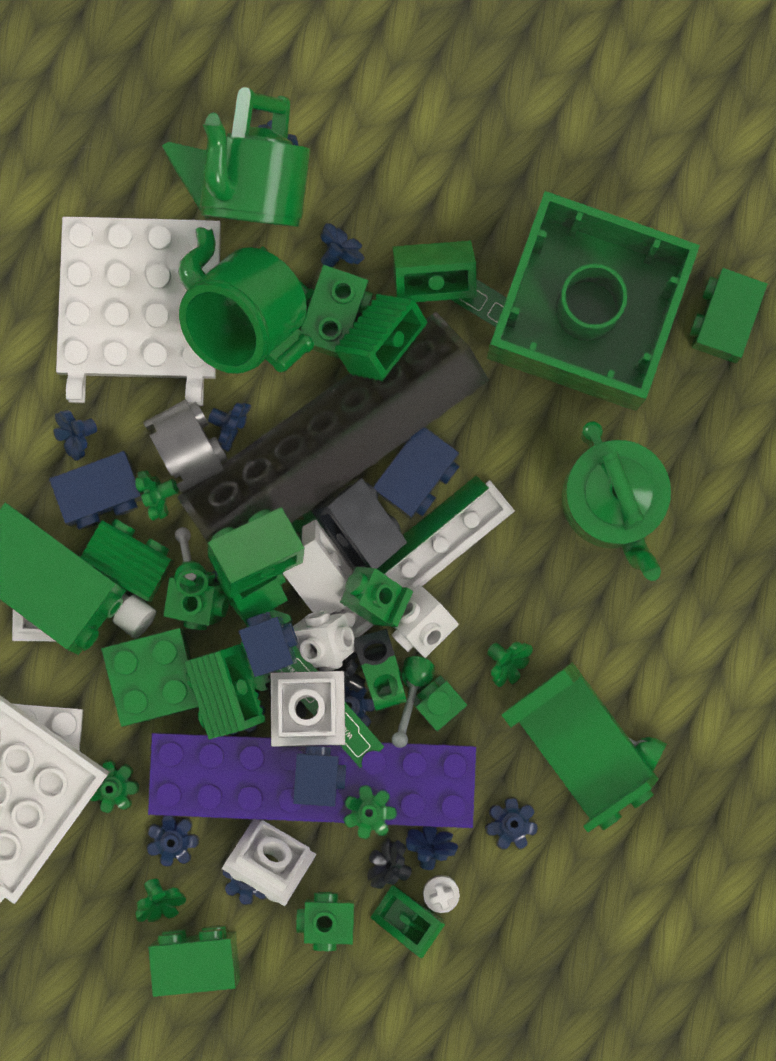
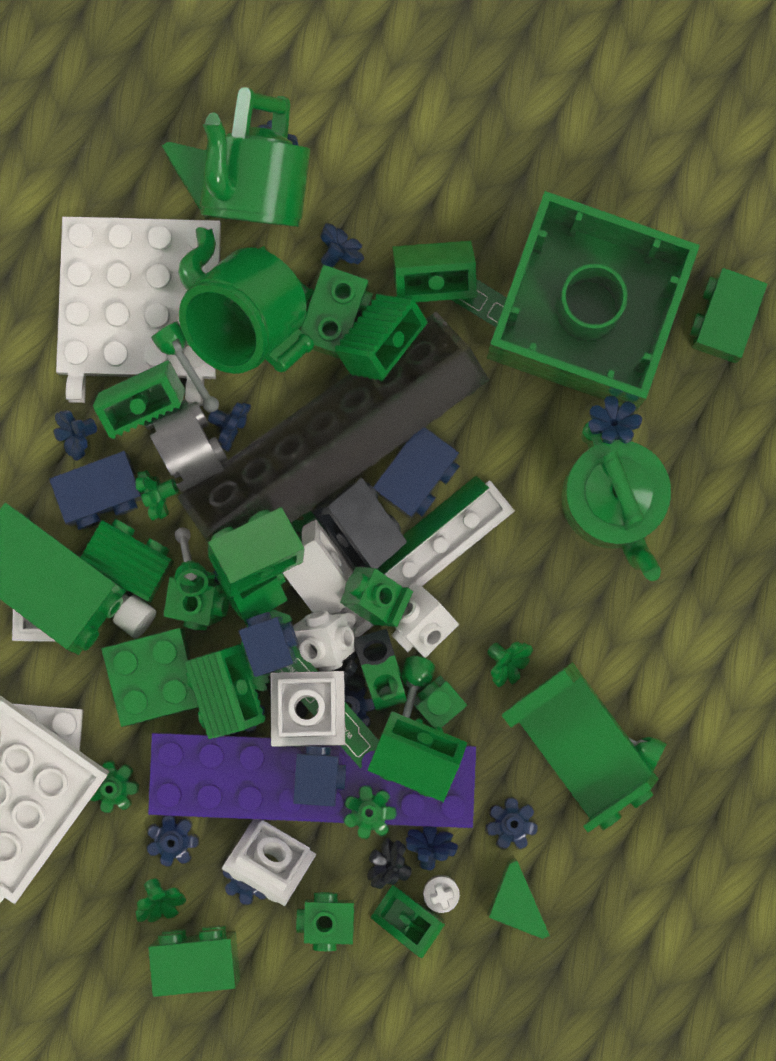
none -> green brick [93,360,185,439]
none -> hinge [151,321,219,412]
none -> green brick [367,711,468,802]
none -> green slope [487,858,550,939]
none -> dark blue plant [588,396,642,444]

